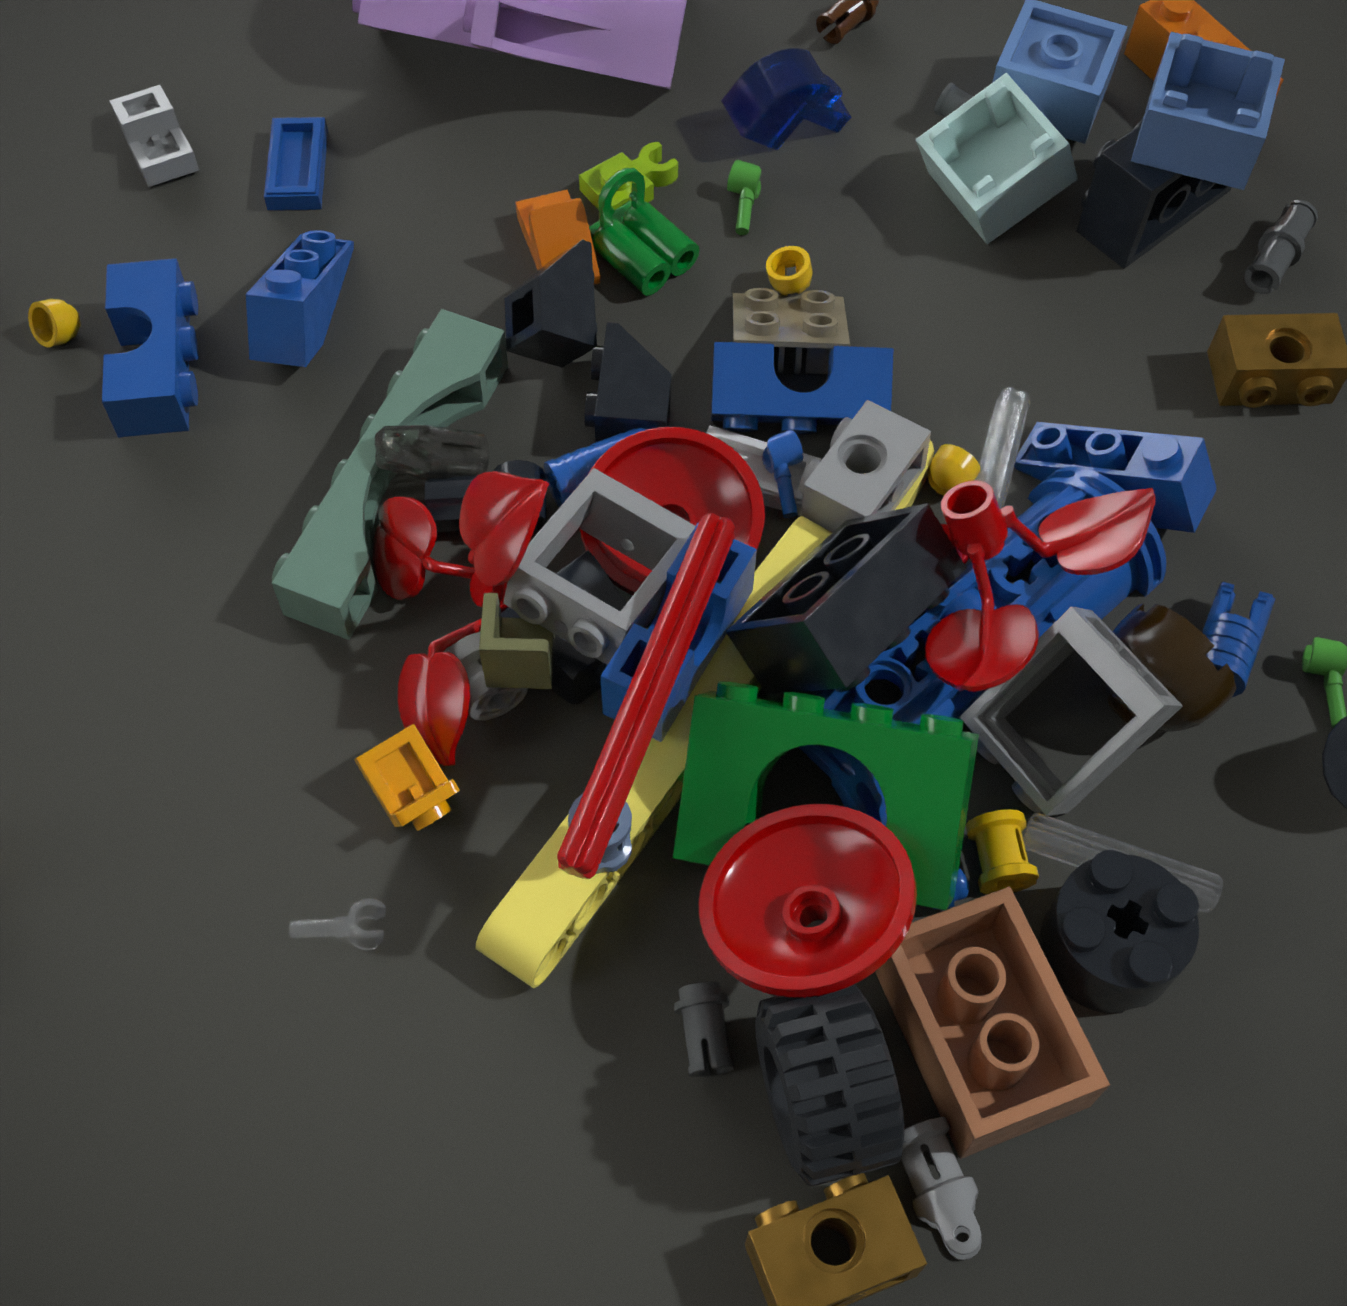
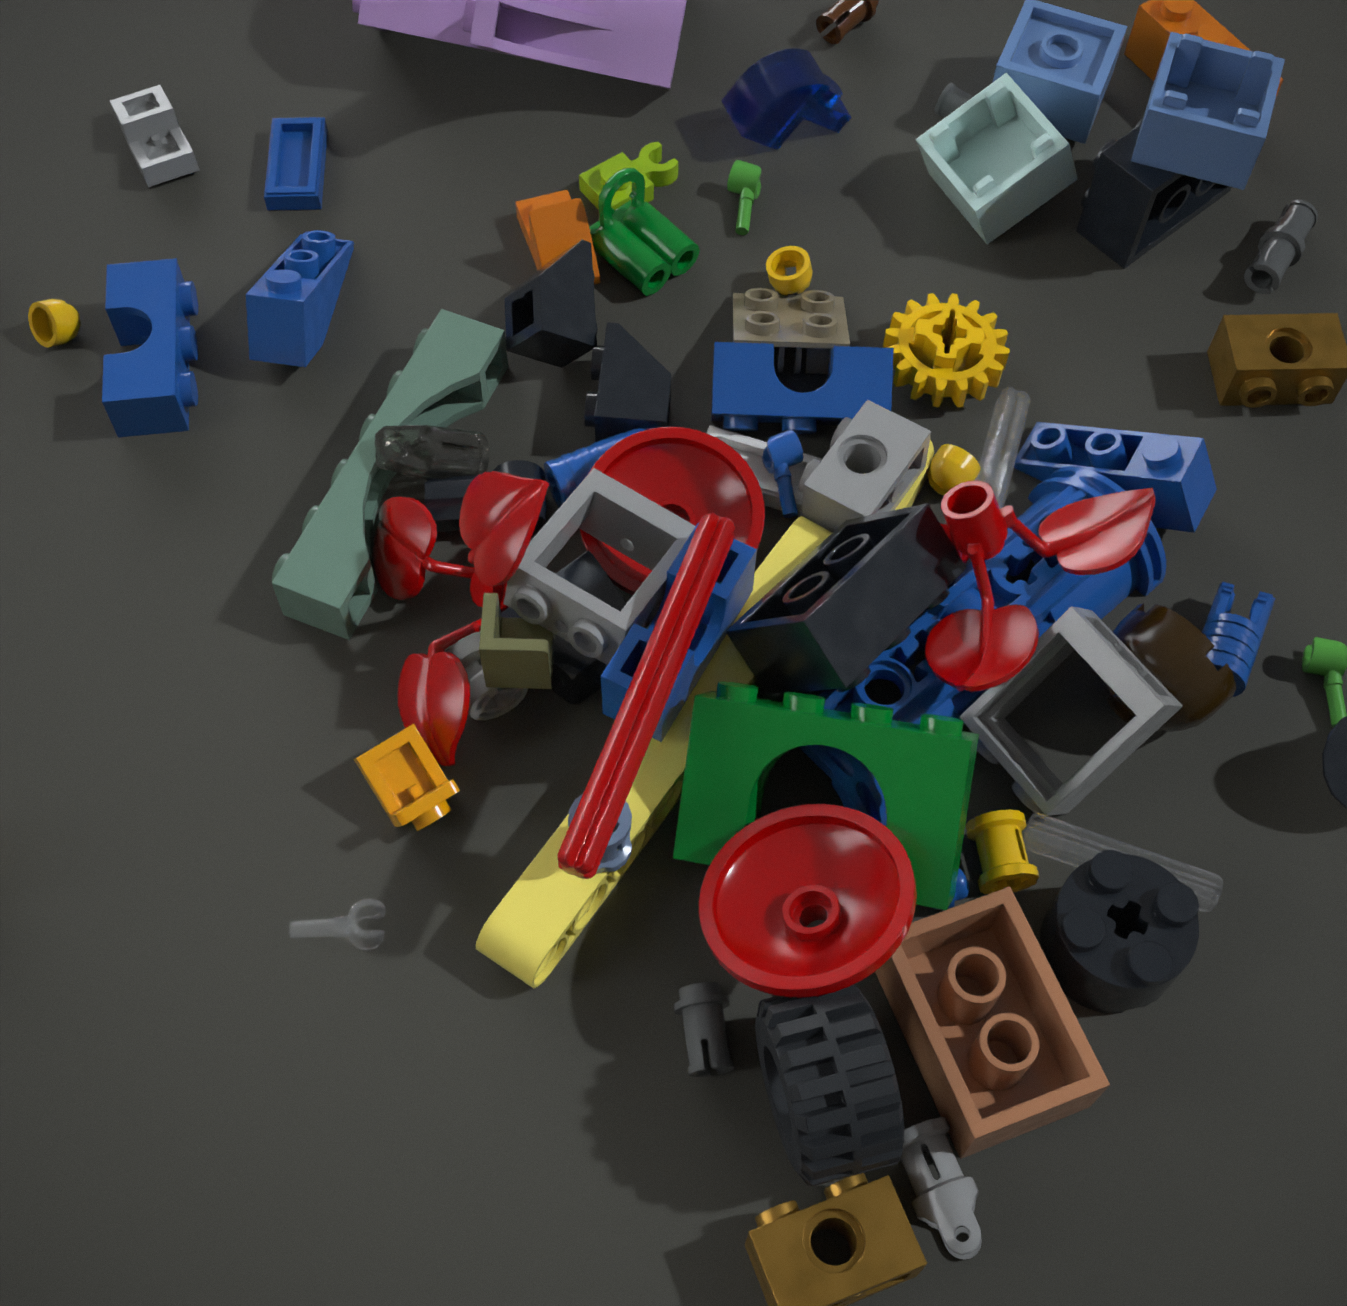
none -> yellow gear [882,293,1010,407]

